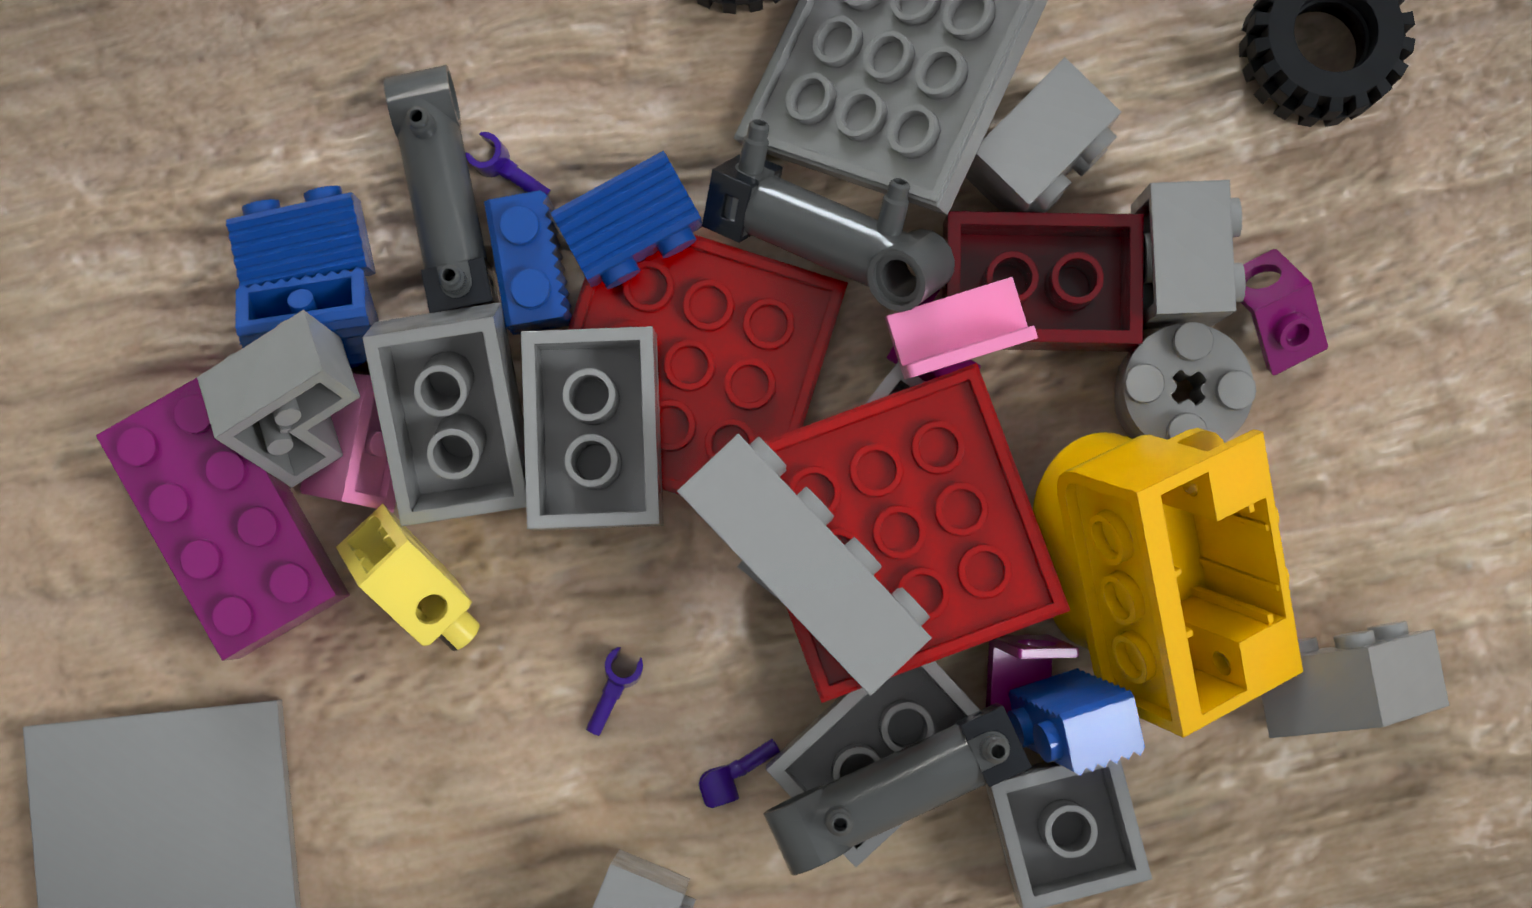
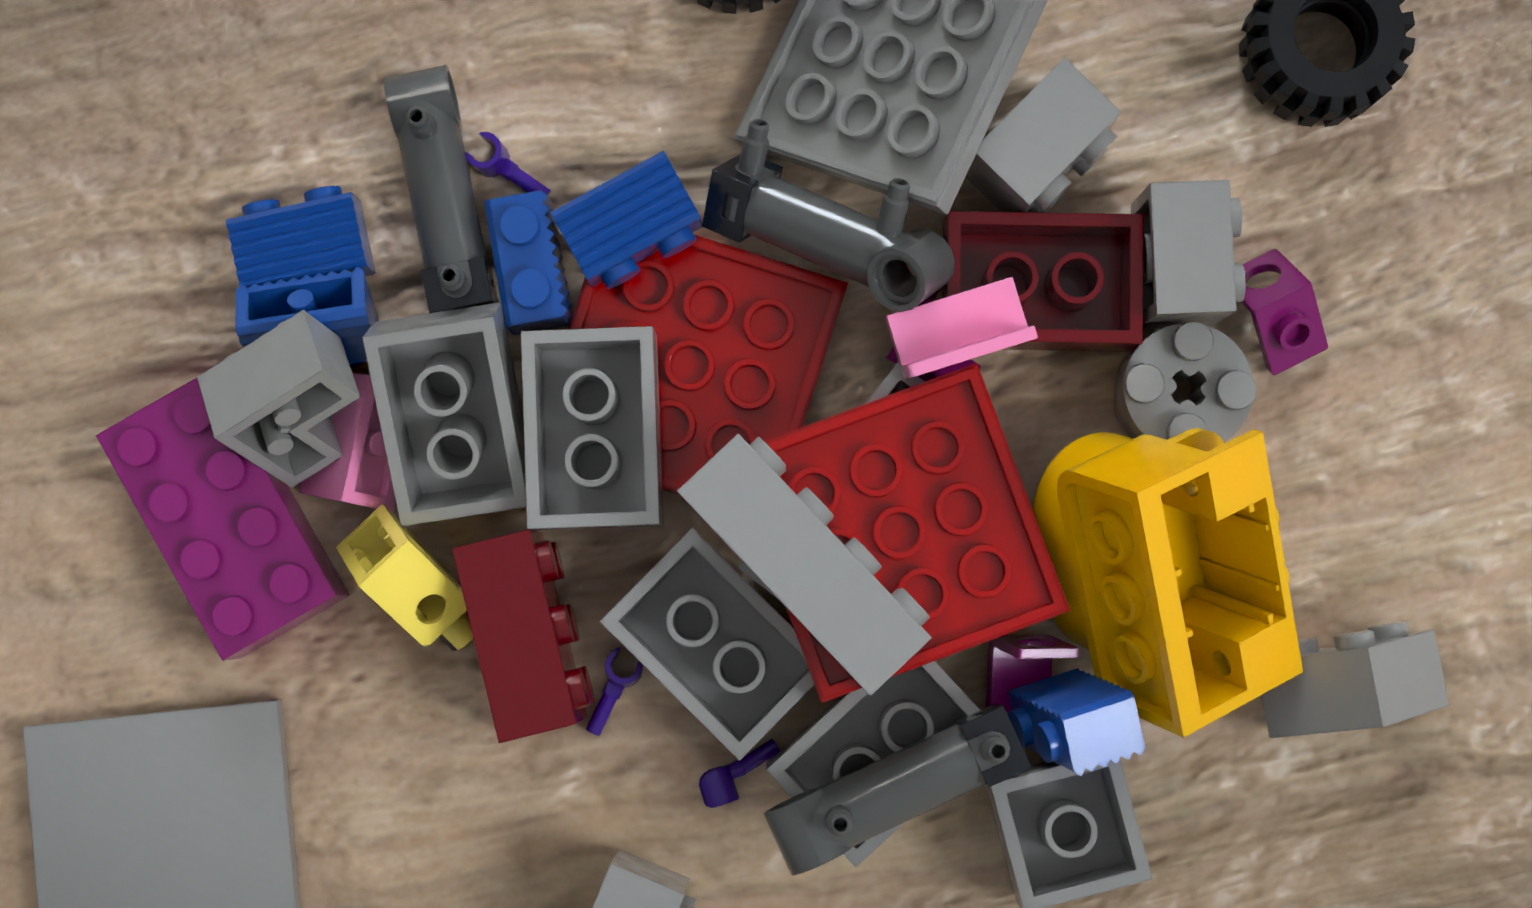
none -> dark red brick [452,529,595,743]
none -> light grey brick [600,528,815,761]

